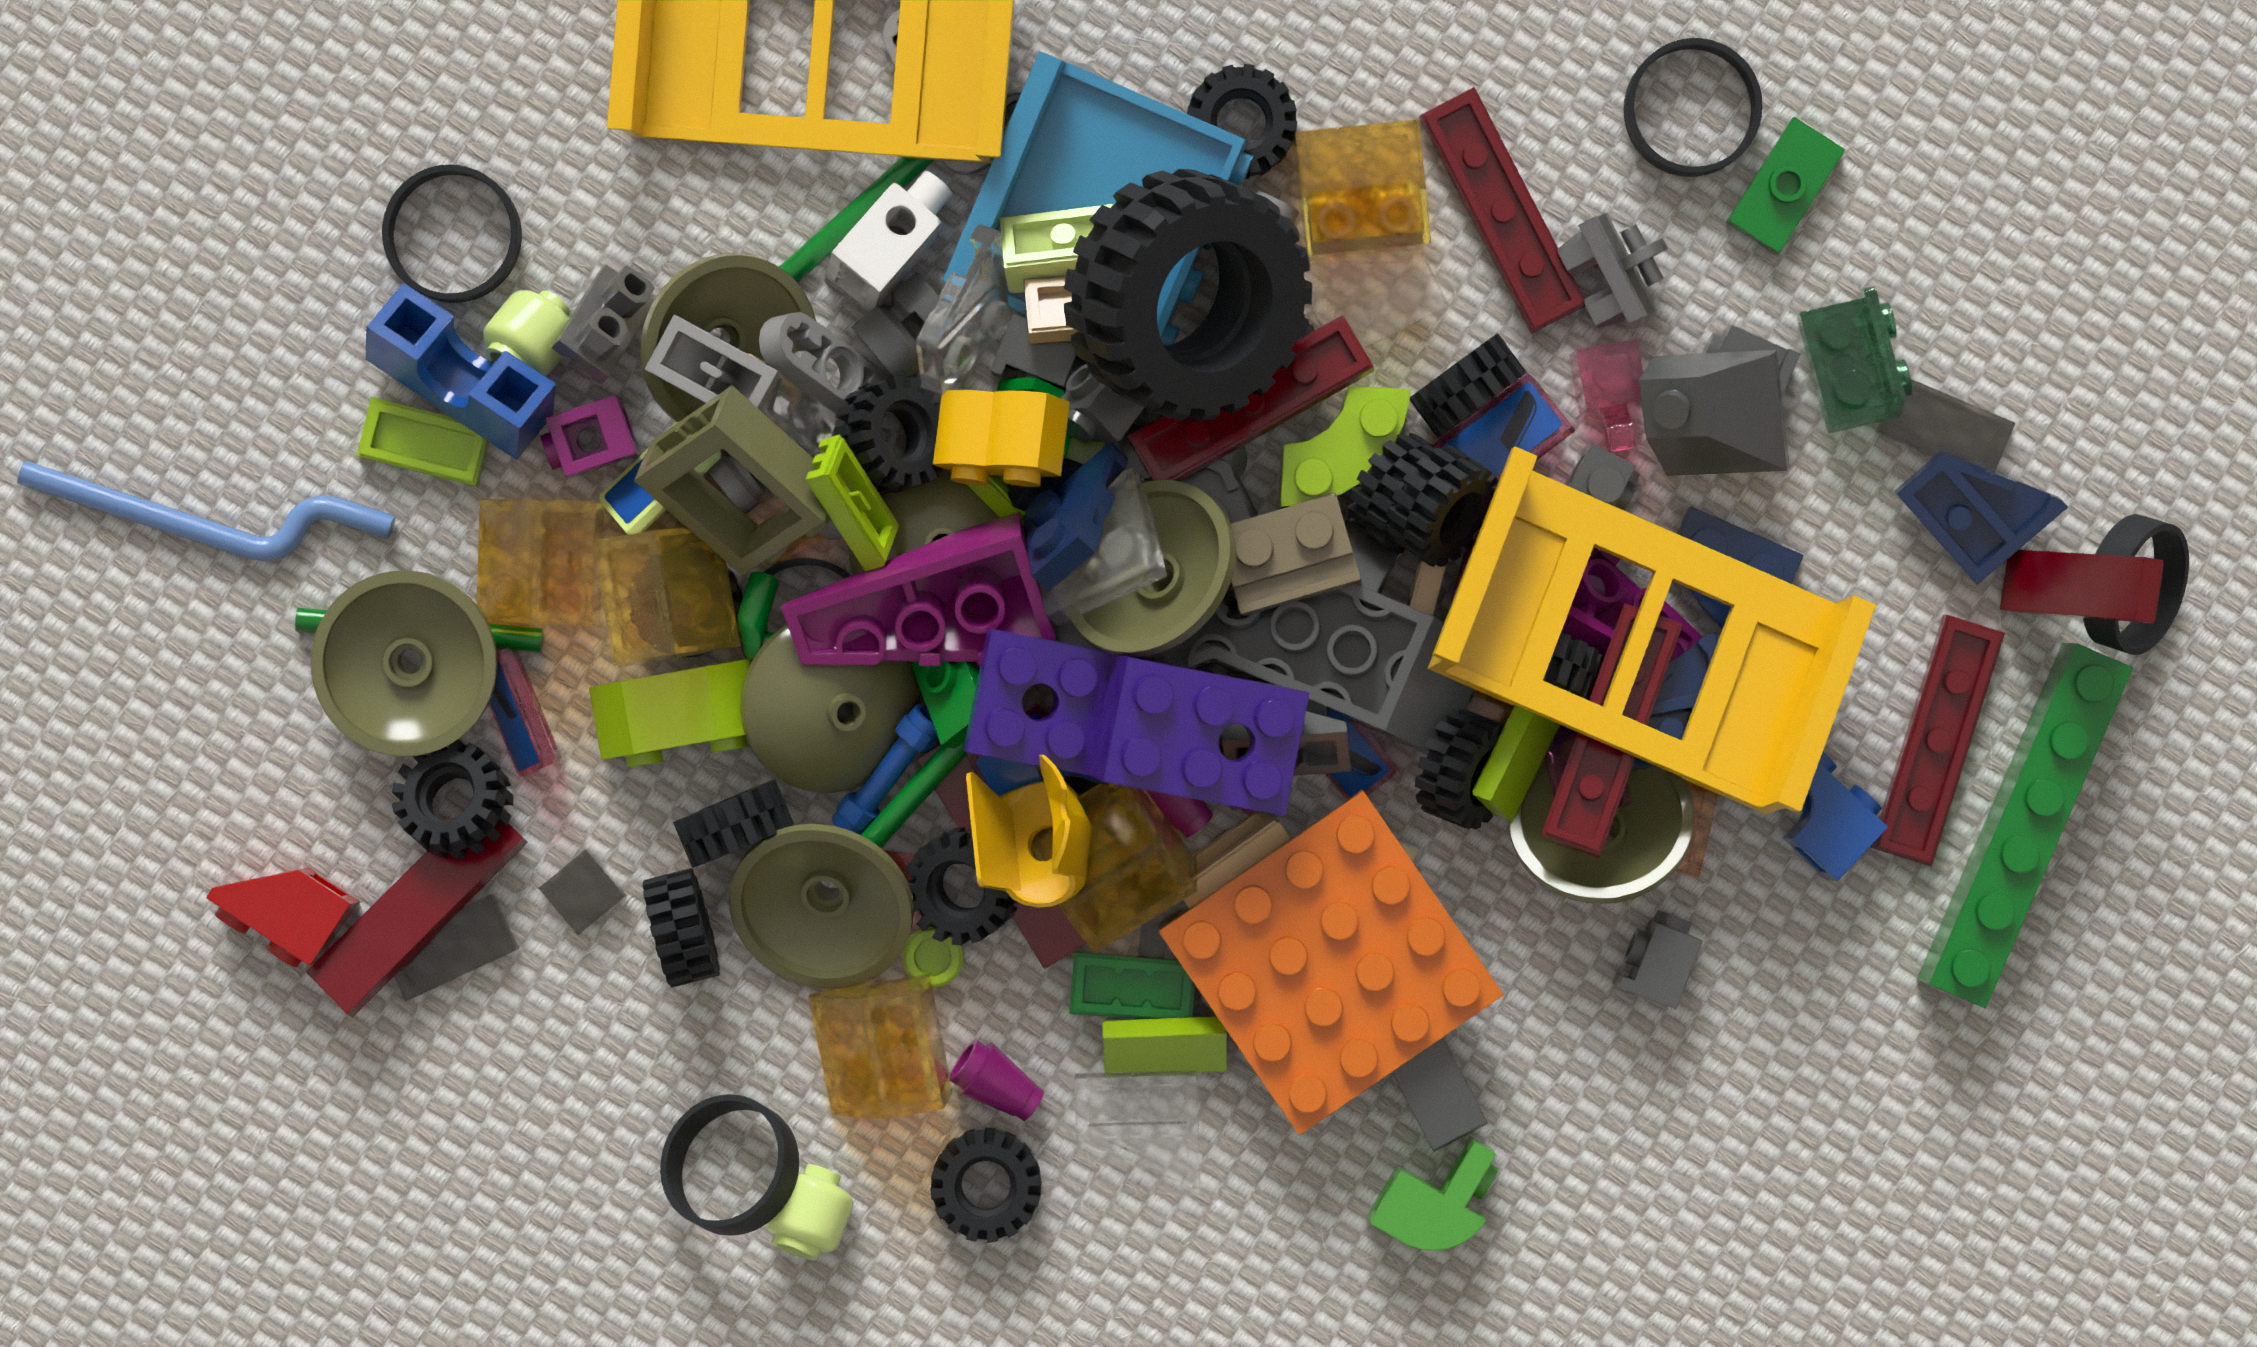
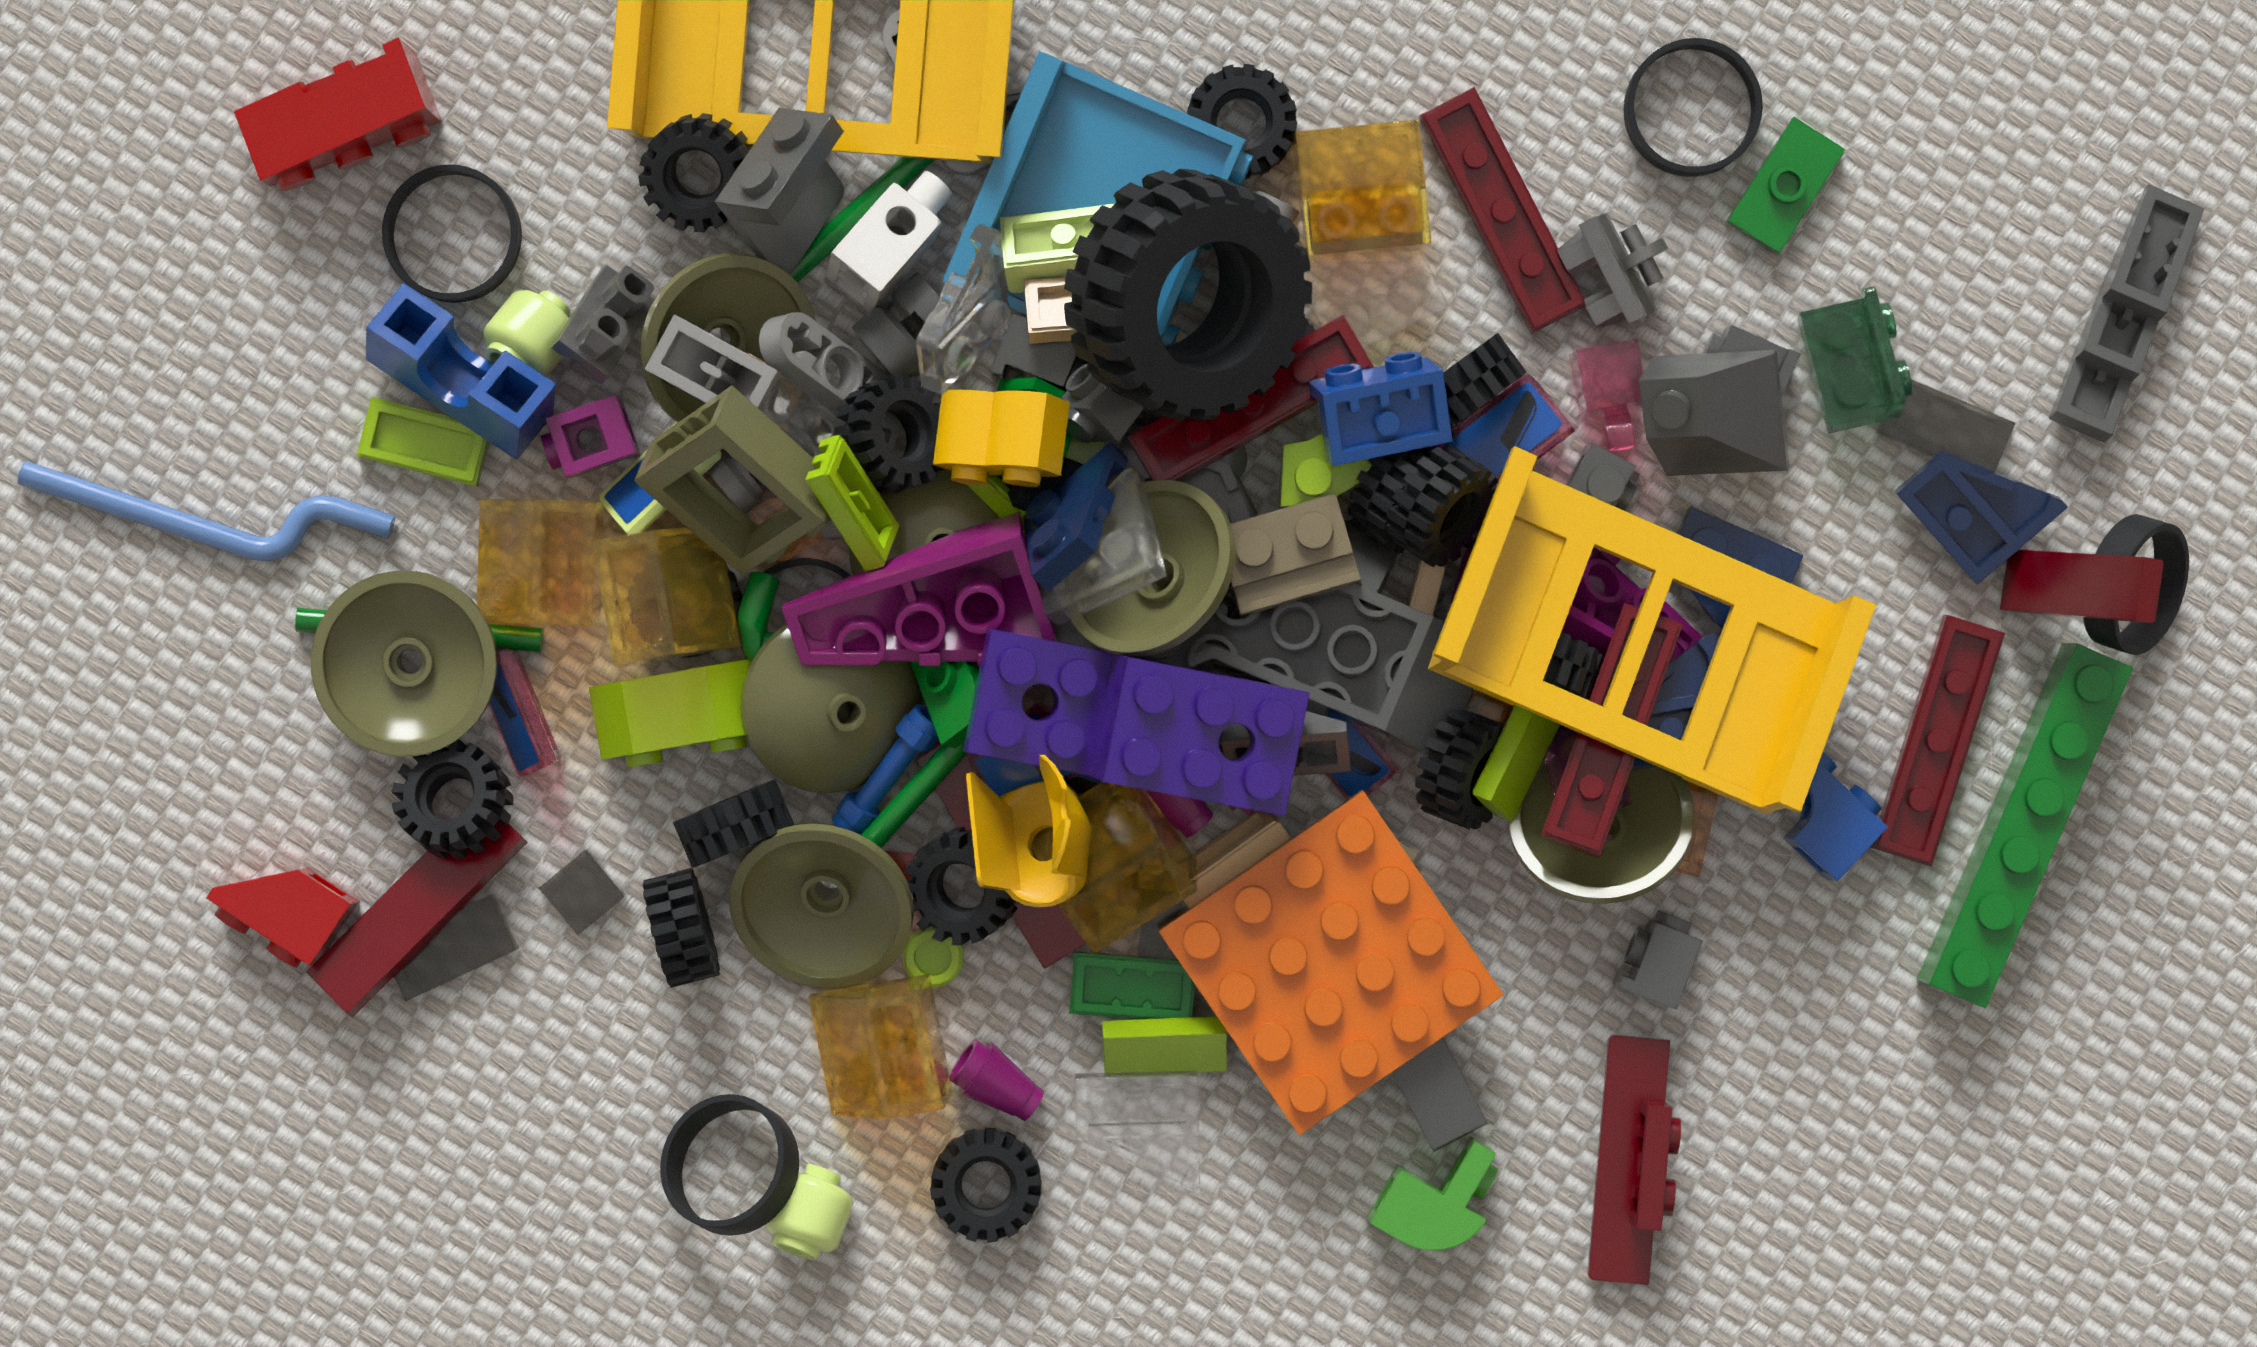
none -> red wedge [234,37,442,191]
none -> black tyre [638,113,749,232]
none -> dark grey bracket [714,108,844,275]
none -> blue bracket [1308,352,1453,466]
none -> dark red bracket [1587,1035,1681,1285]
none -> dark grey slope [2049,184,2205,443]

